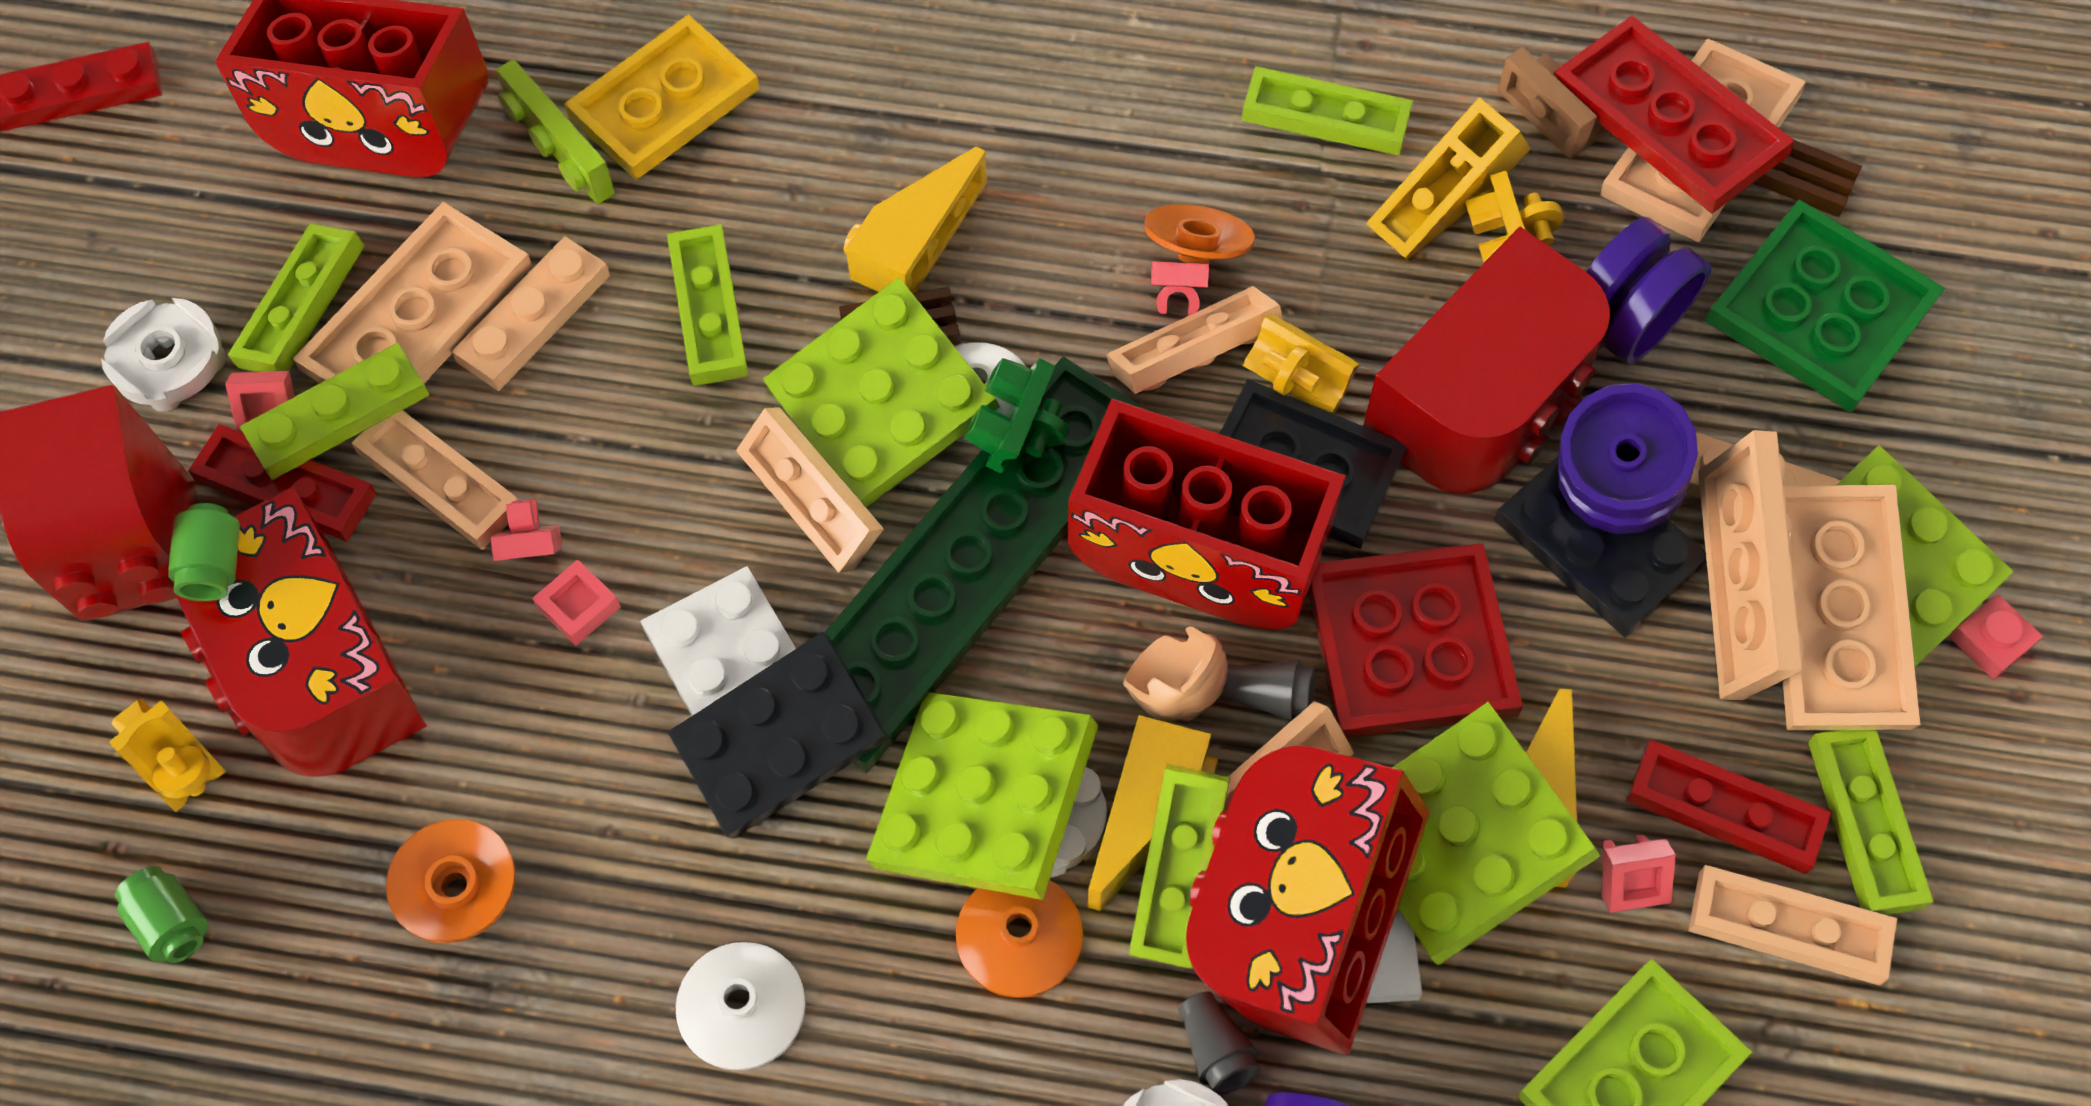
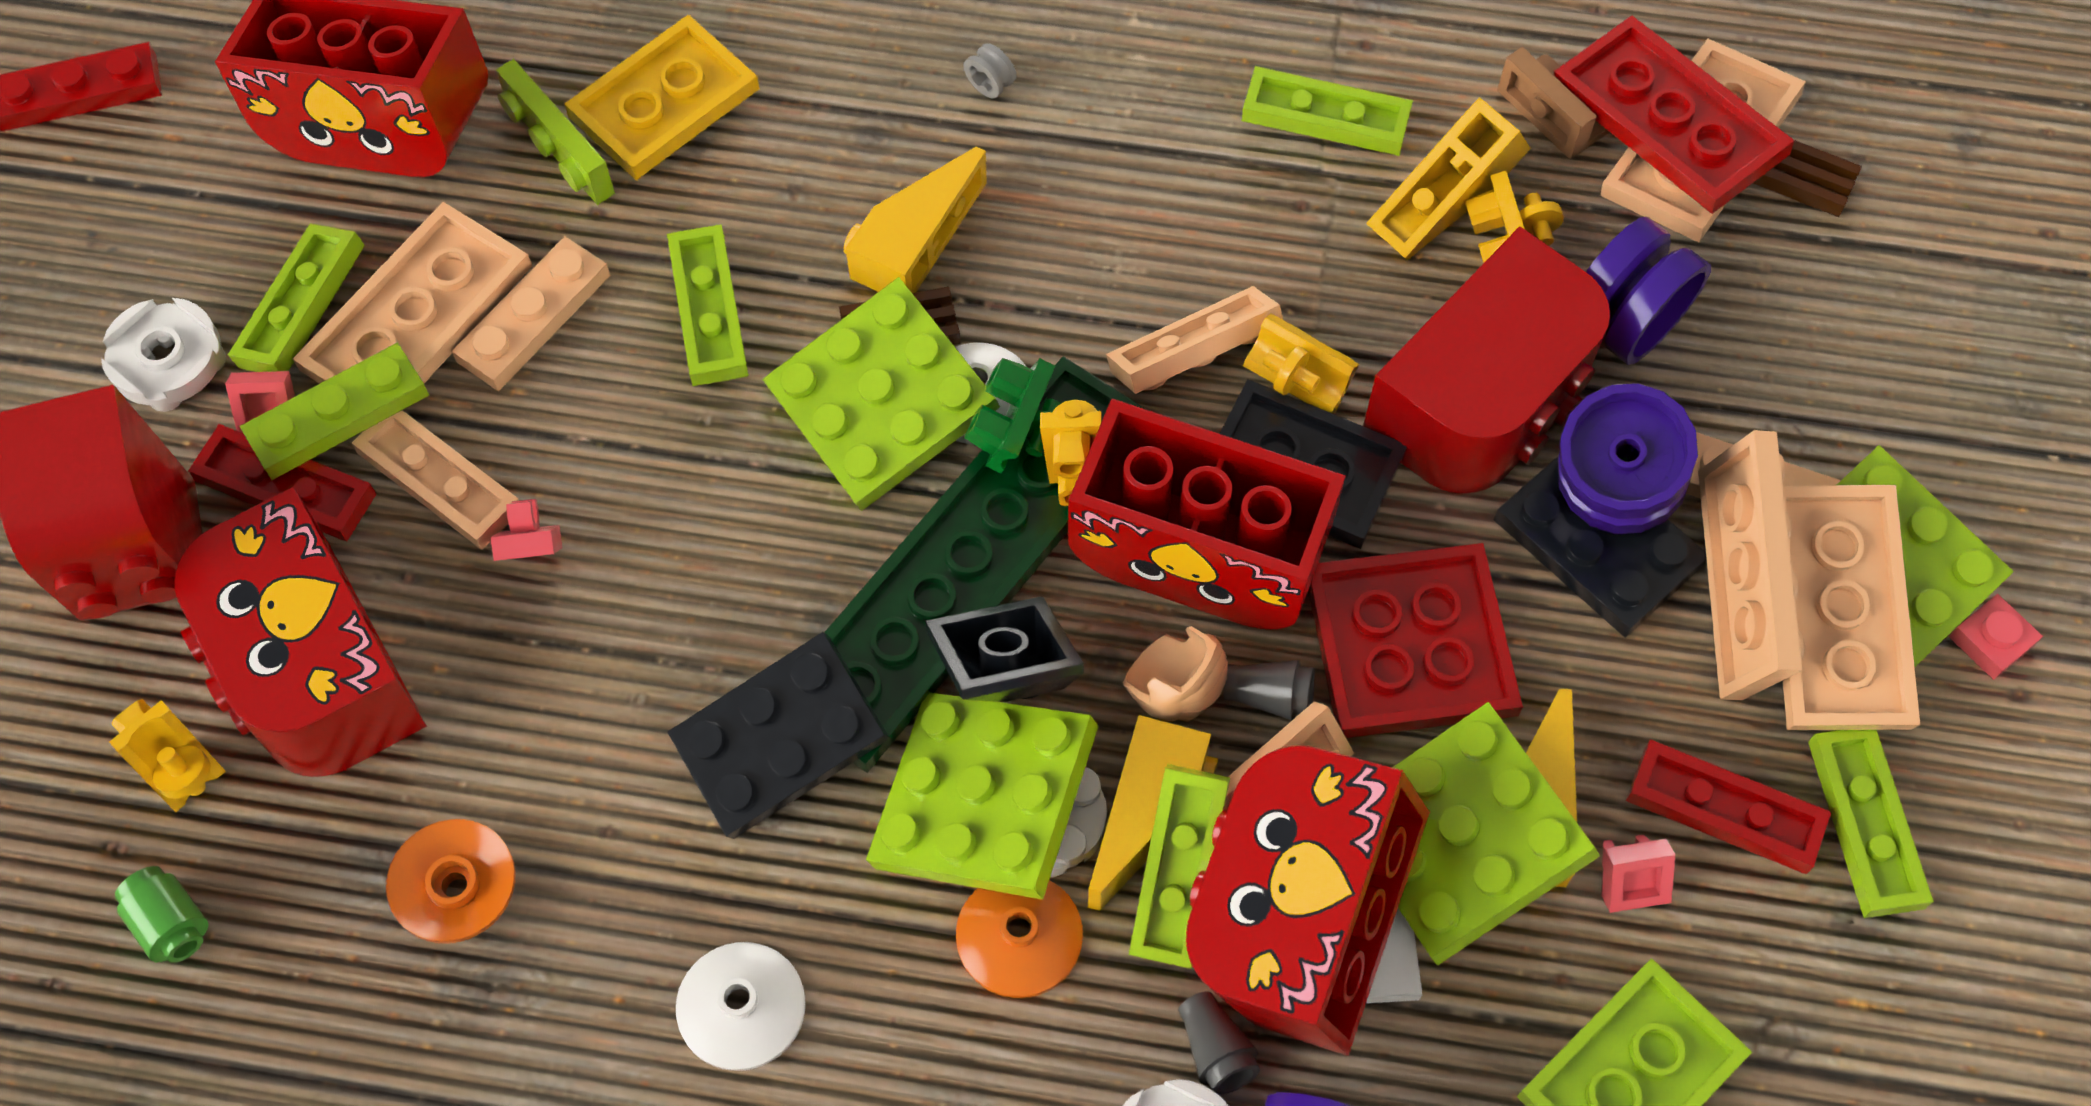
bright green brick [168,503,240,602] -> none
coral plate [532,560,621,646] -> none
white plate [640,566,796,716] -> none
light nougat plate [736,407,884,573] -> none
orange dish [1144,204,1255,264] -> none
coral tile [1150,261,1209,315] -> none
light nougat plate [1688,865,1897,985] -> none
green plate [1705,199,1945,413] -> none
none -> black slope [926,596,1084,702]
none -> light grey bush [963,43,1016,99]
none -> yellow hips [1040,400,1102,506]

